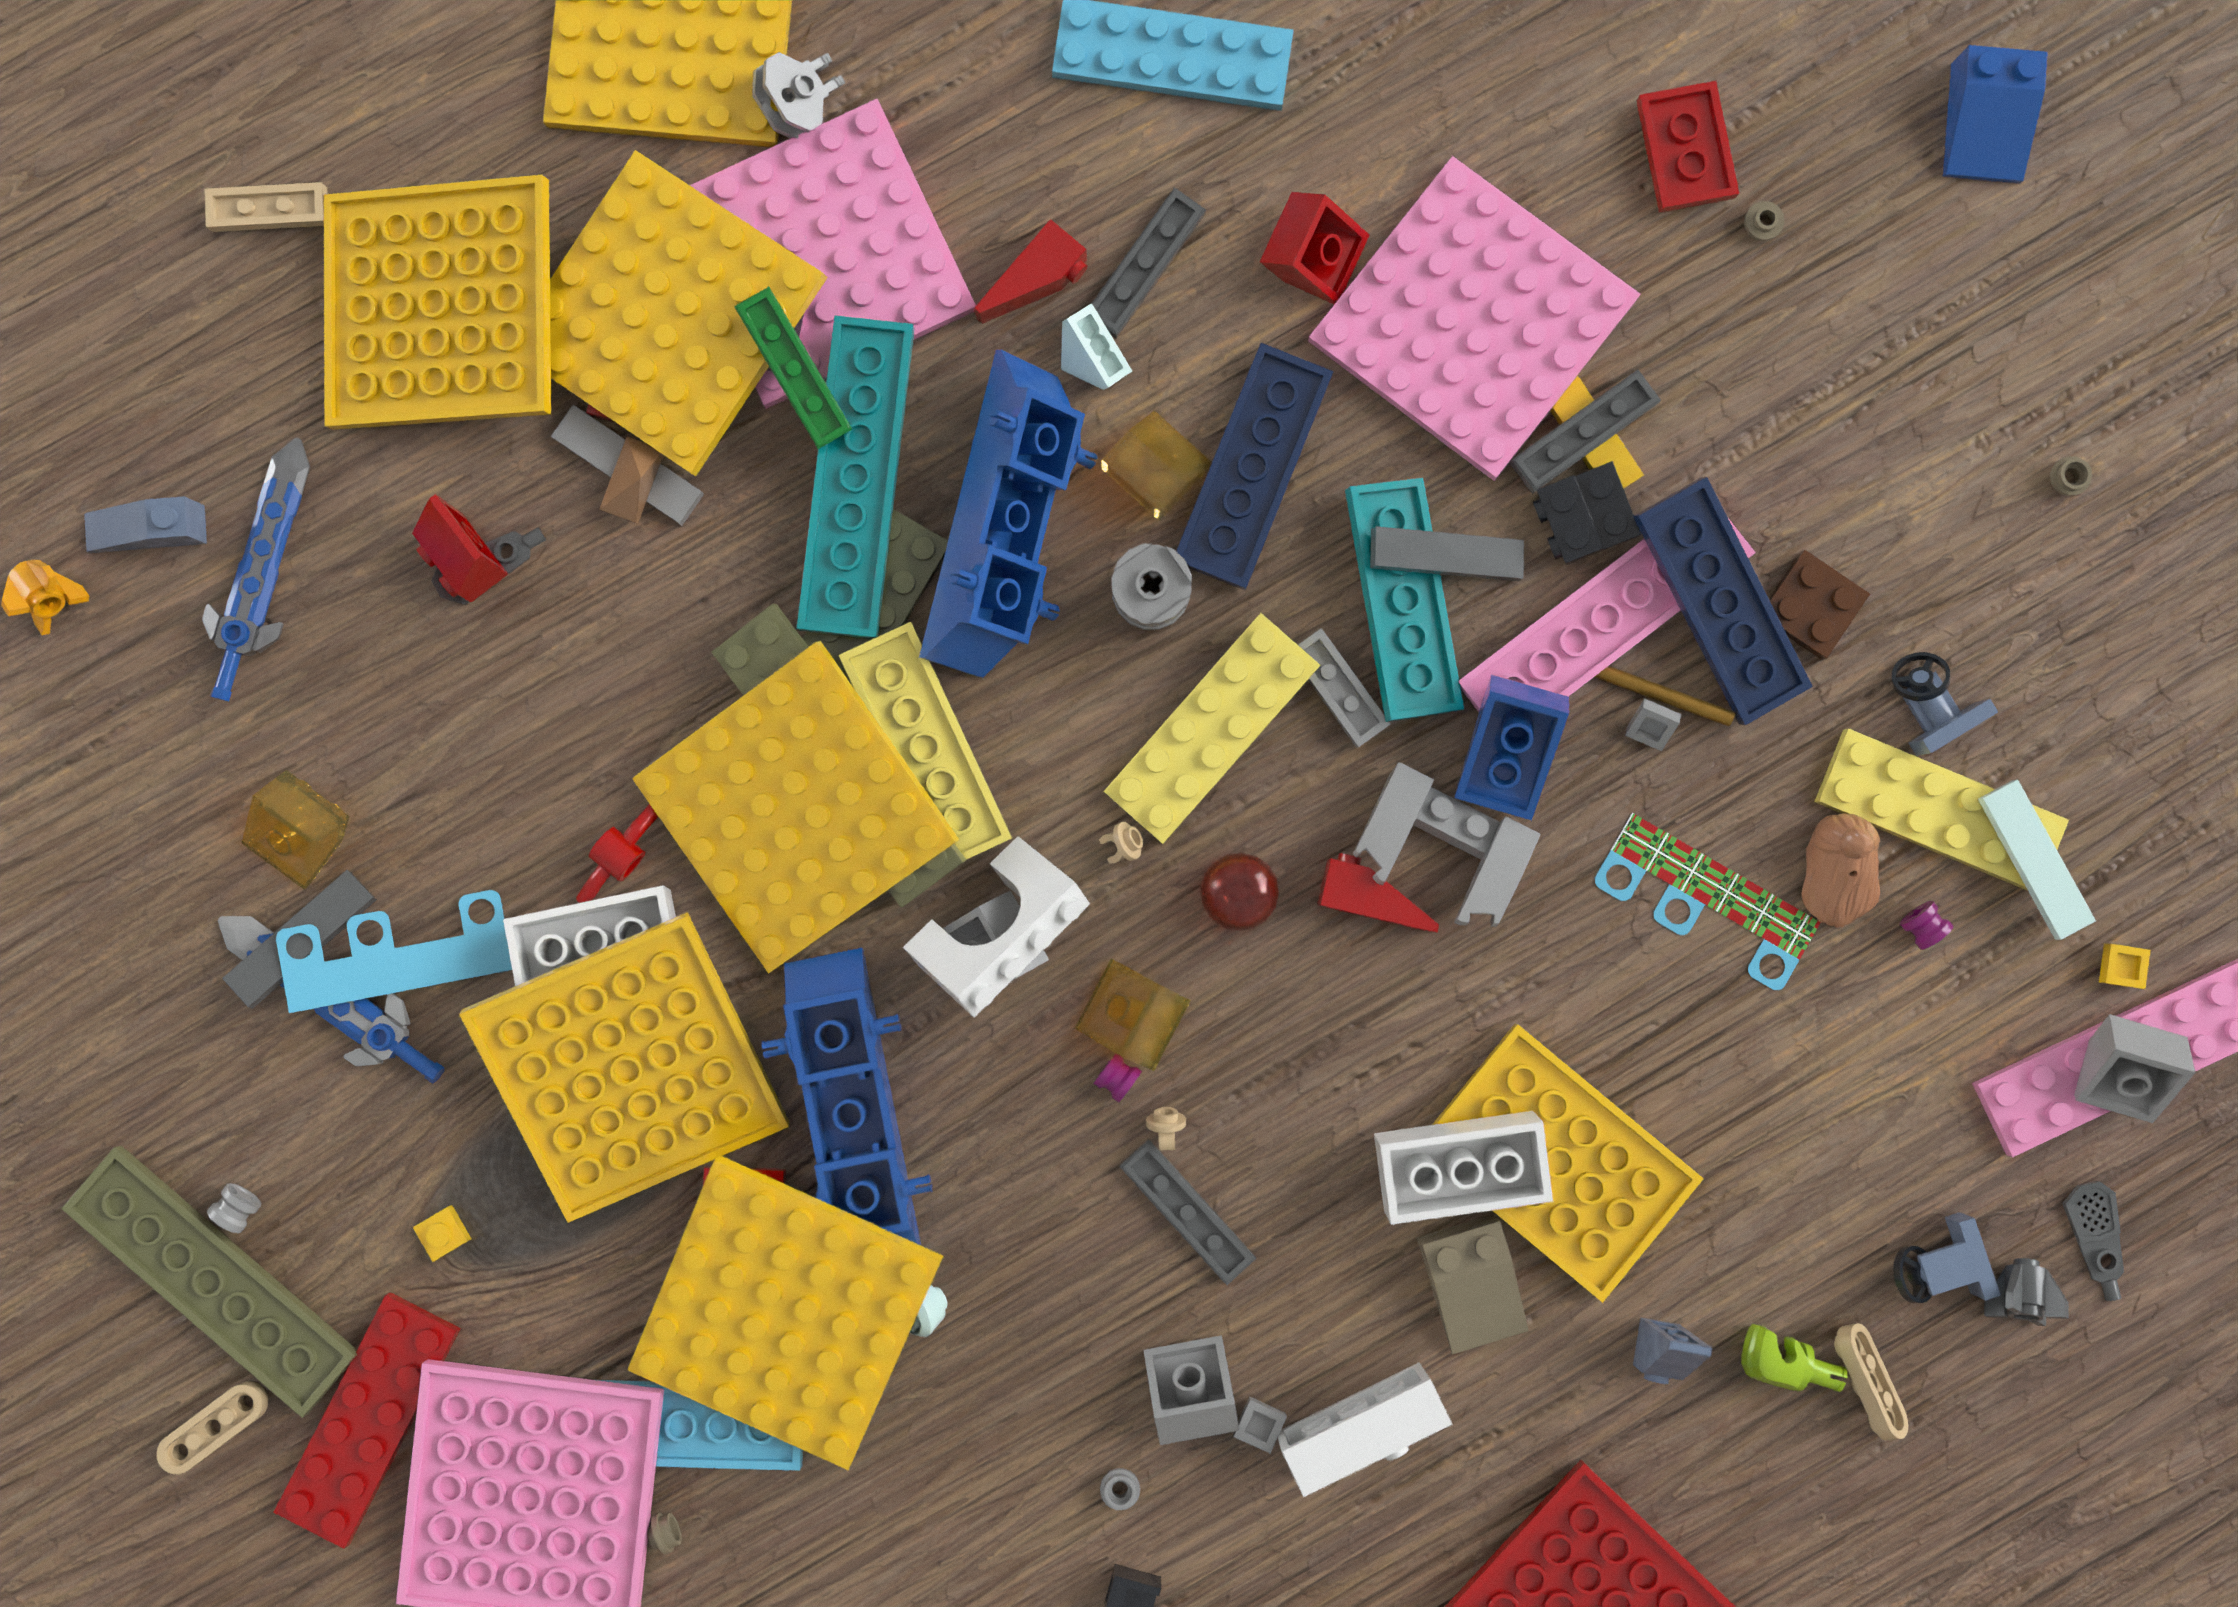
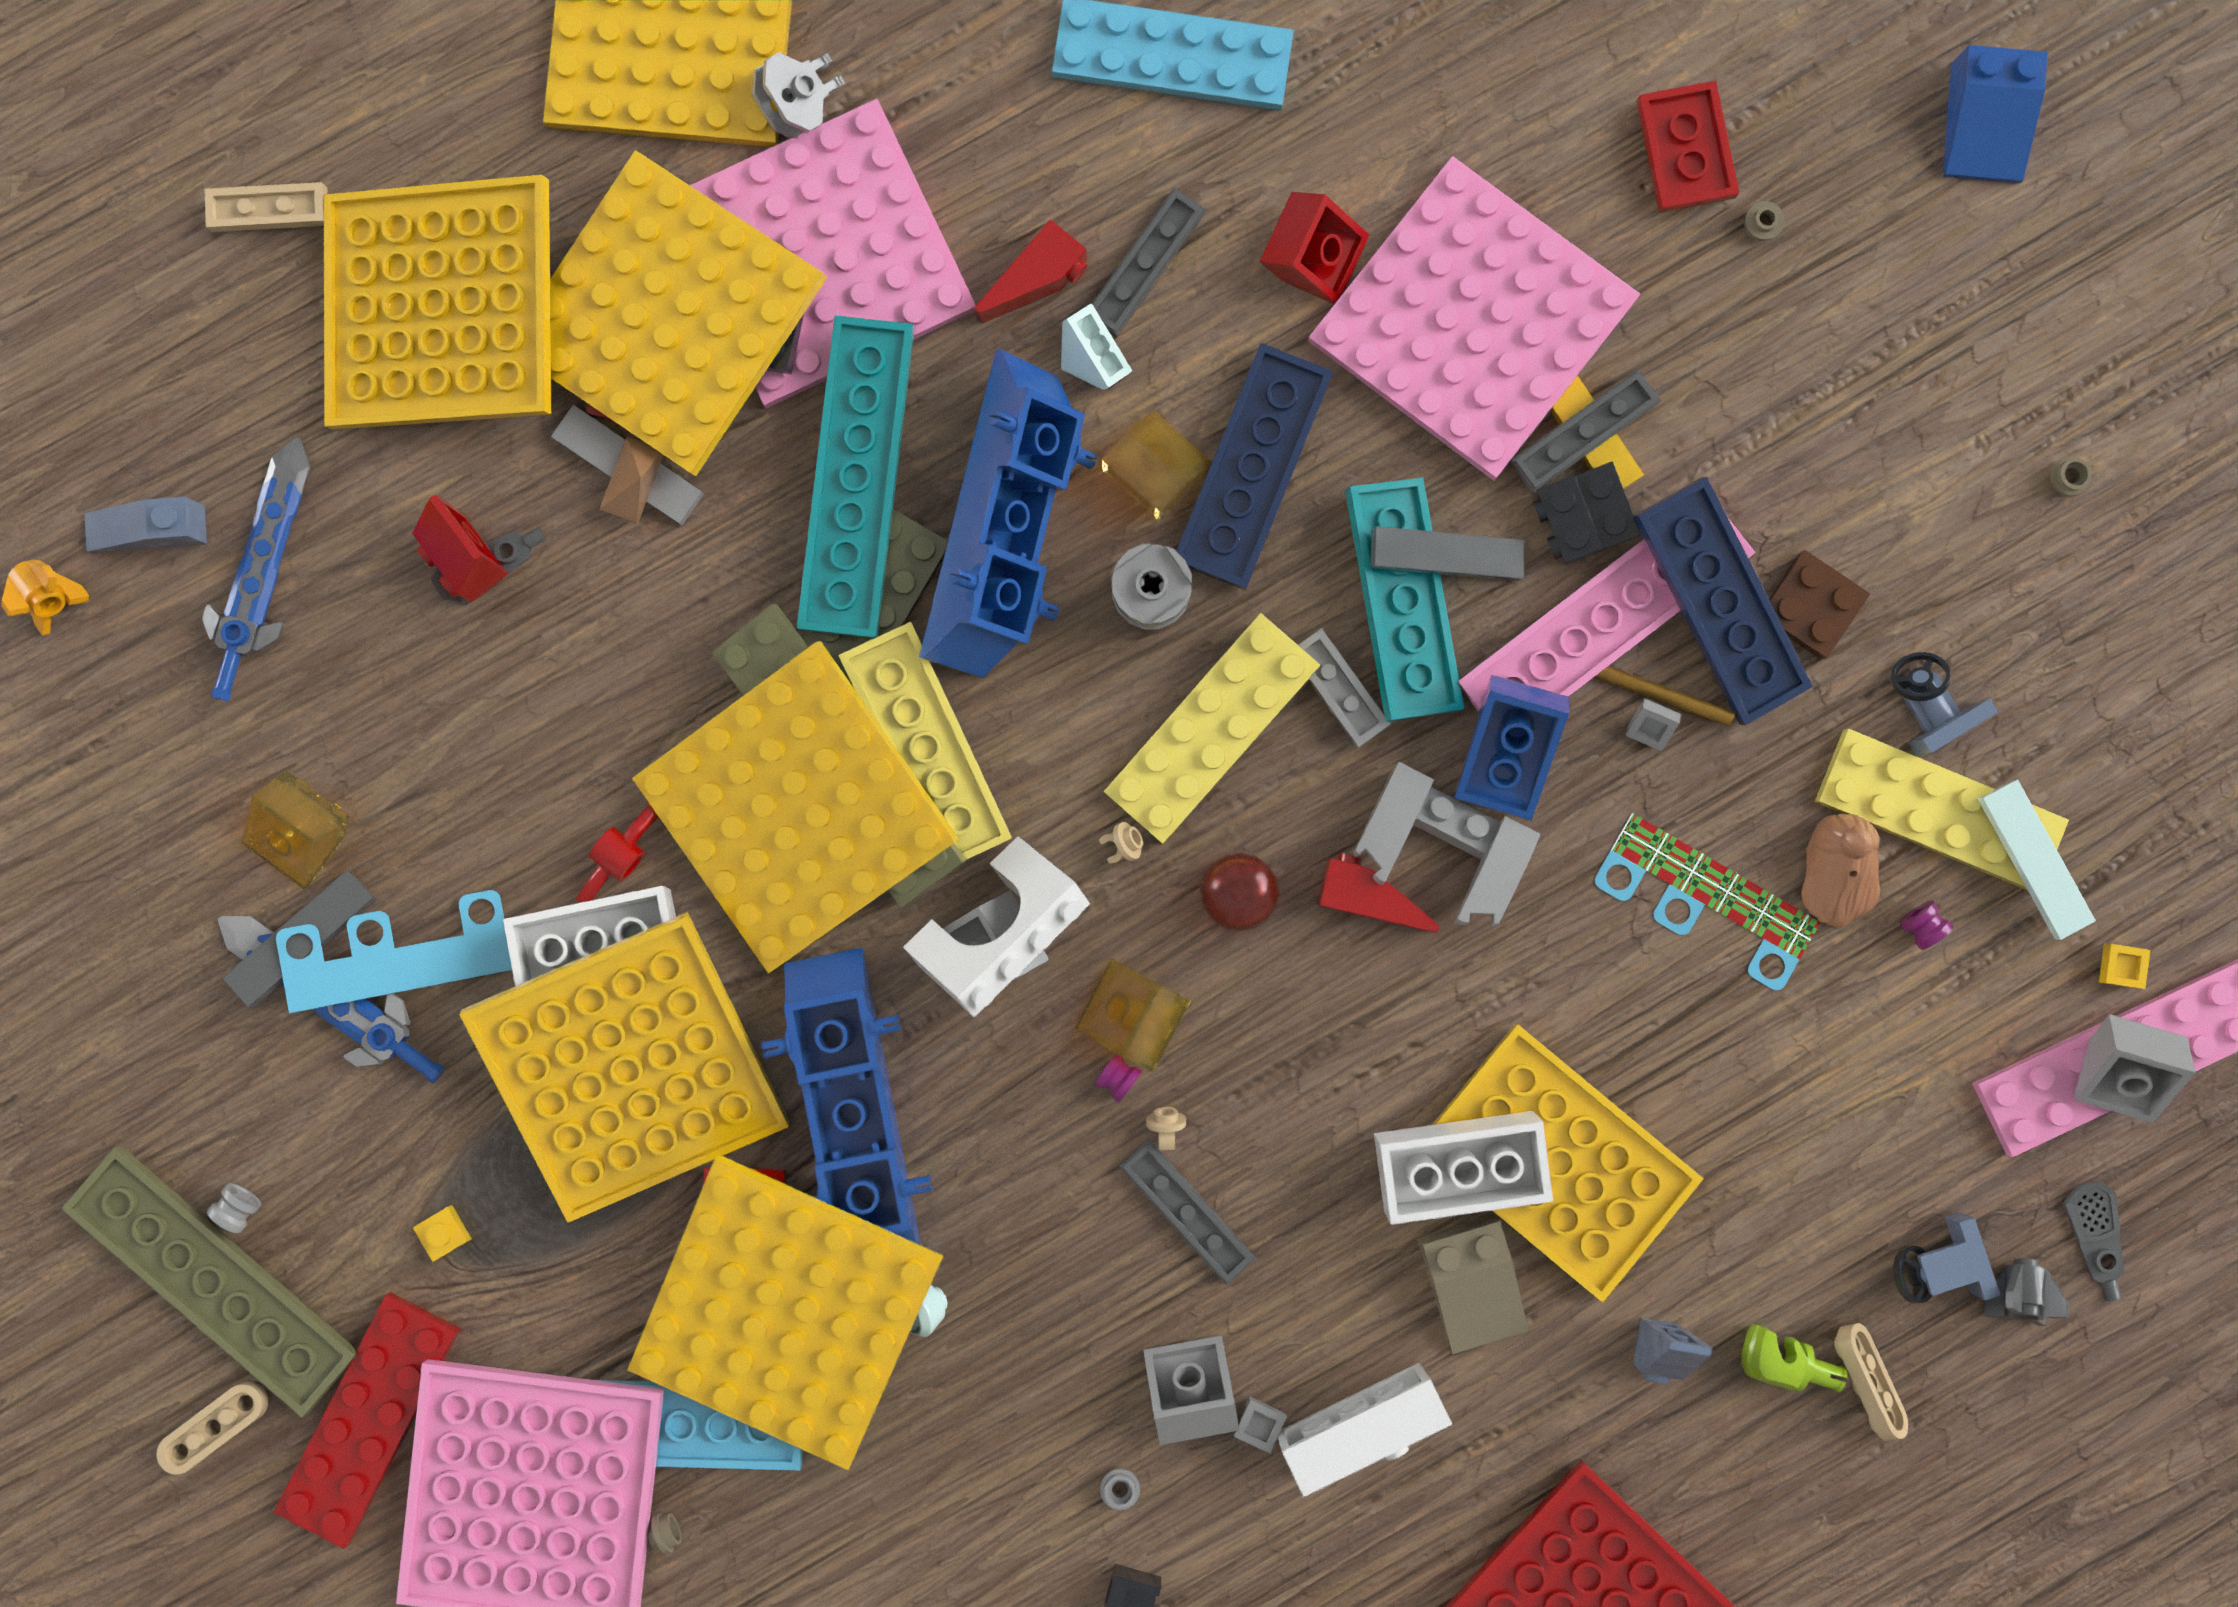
green tile [734,287,853,449] -> none

